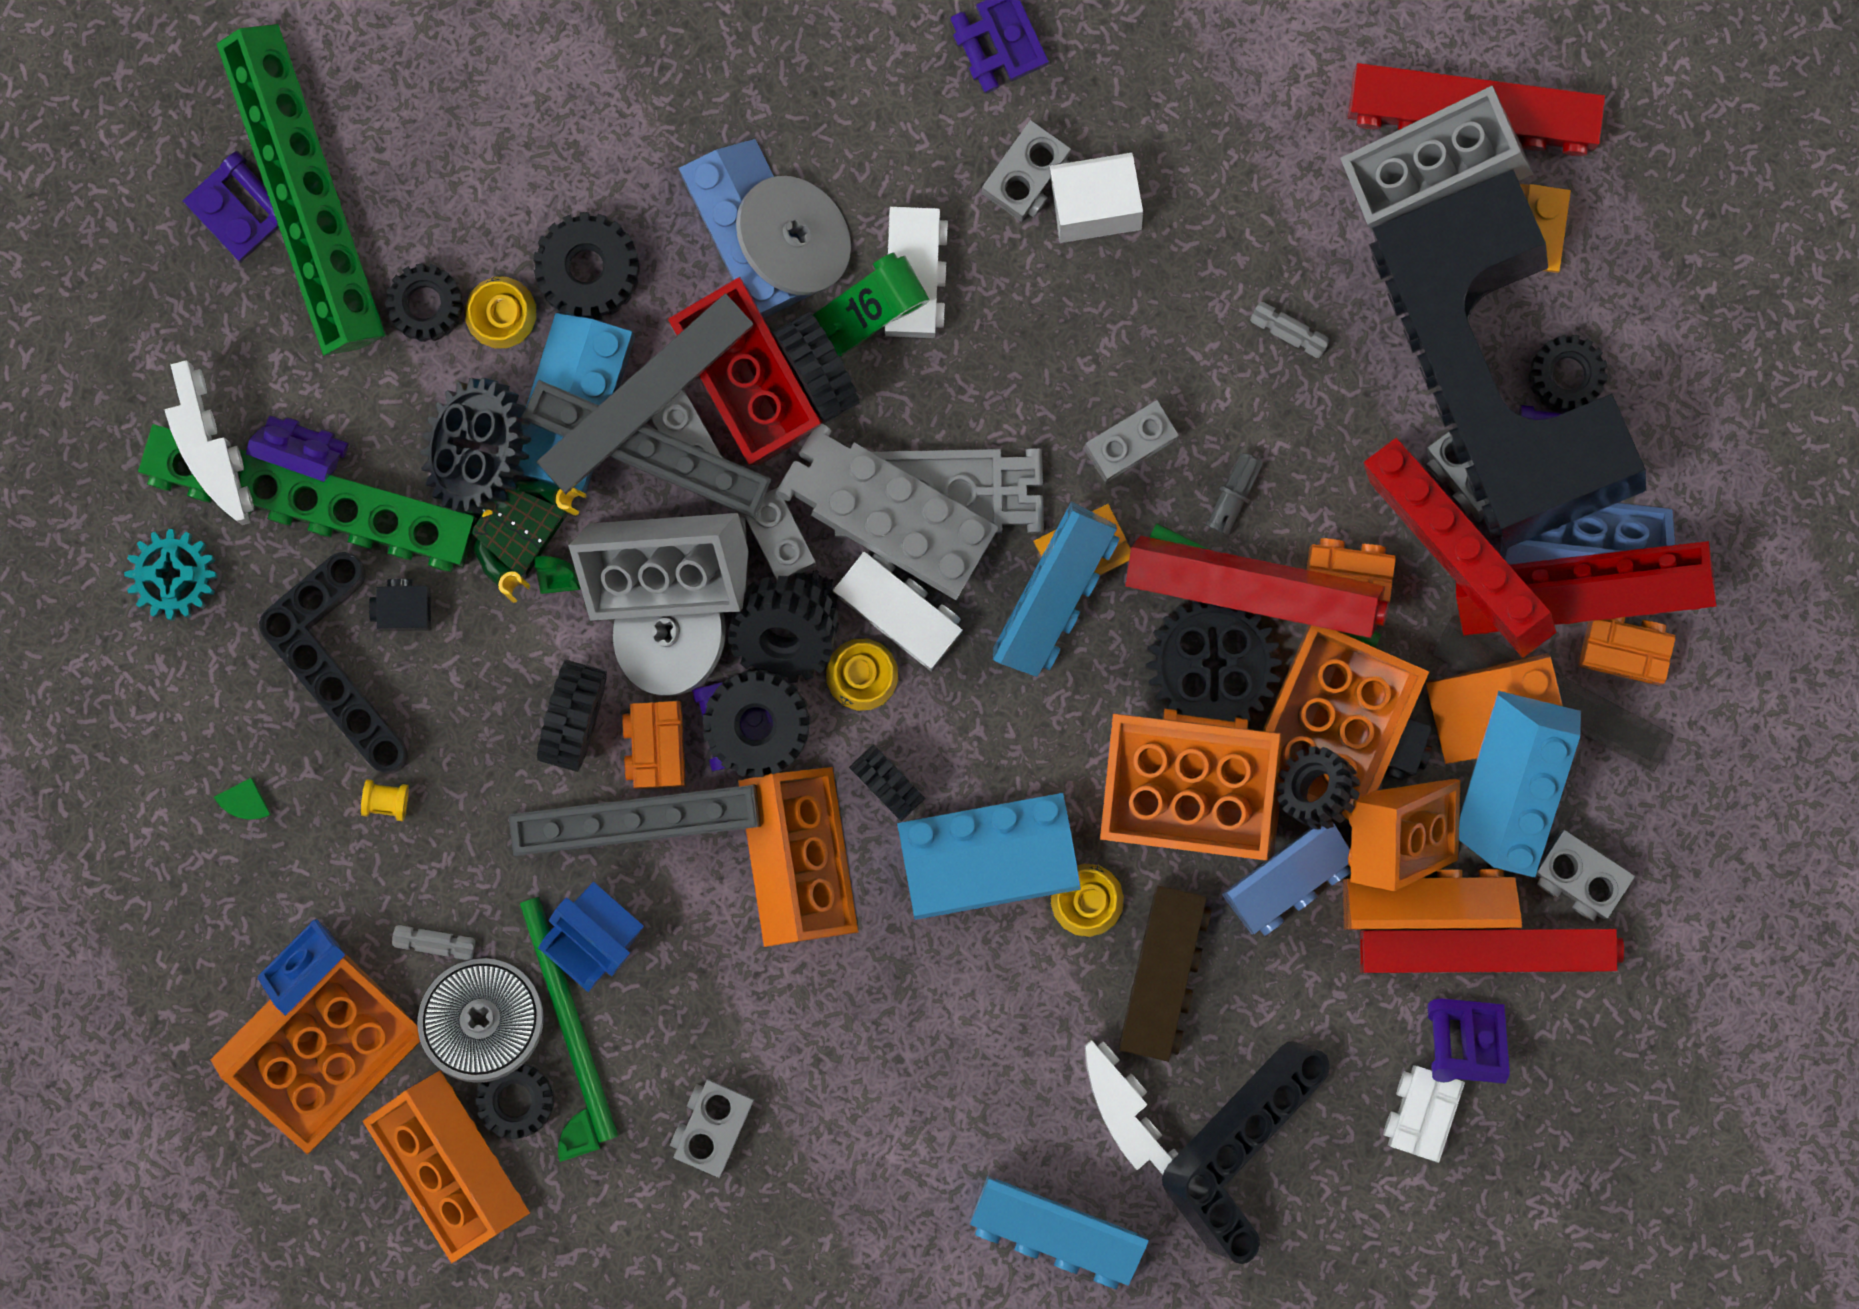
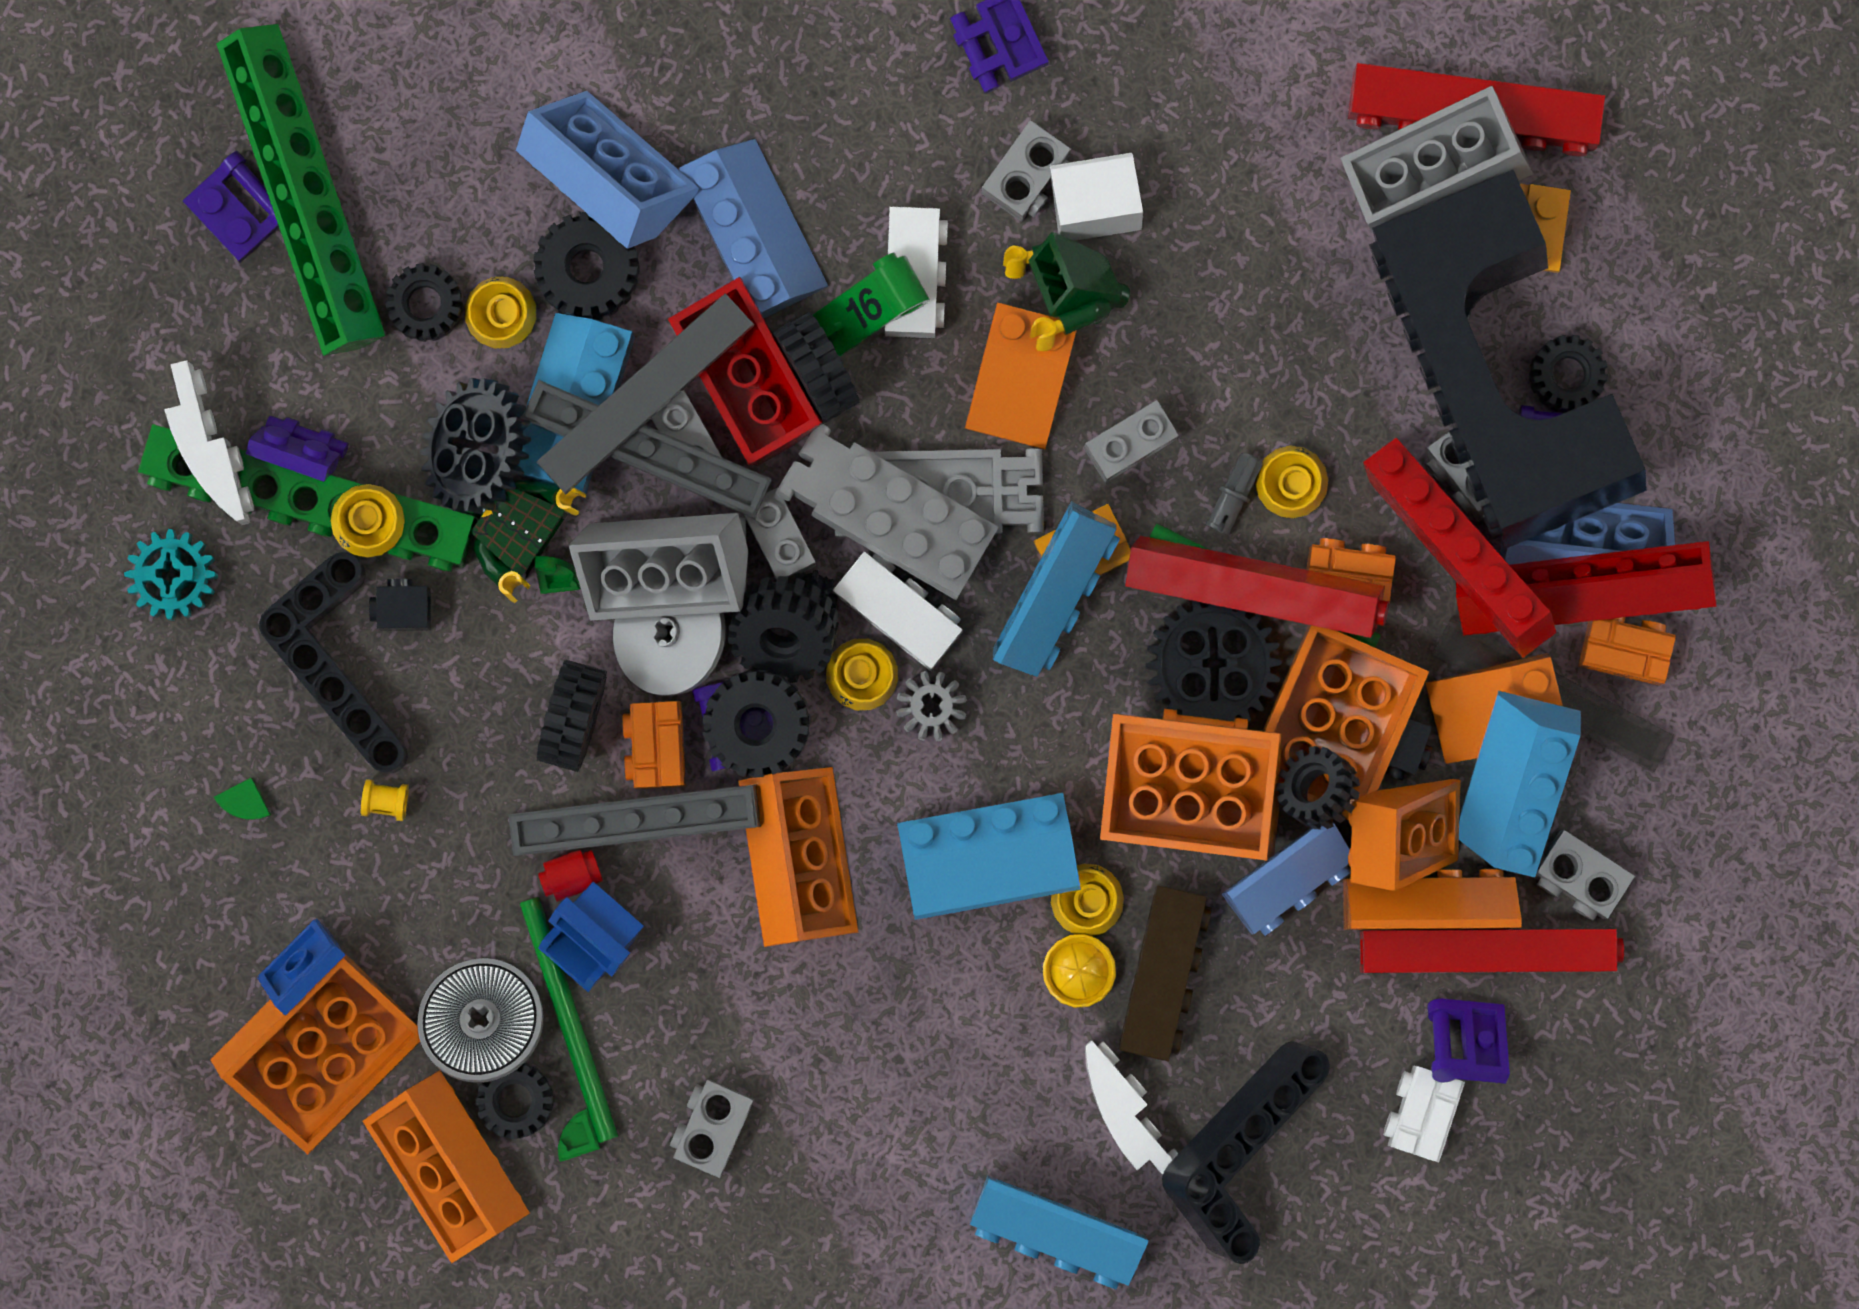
light grey axle [392,925,475,960] -> none
light grey piece [736,176,851,295] -> none
black tyre [849,744,926,822] -> none
light grey axle [1250,302,1329,358] -> none
none -> yellow hat [330,484,405,558]
none -> medium blue slope [516,91,699,249]
none -> red brick [538,849,603,902]
none -> light grey gear [896,671,967,742]
none -> orange slope [965,302,1077,450]
none -> dark green torso [1003,232,1130,351]
none -> yellow hat [1043,934,1116,1008]
none -> yellow hat [1255,446,1329,519]

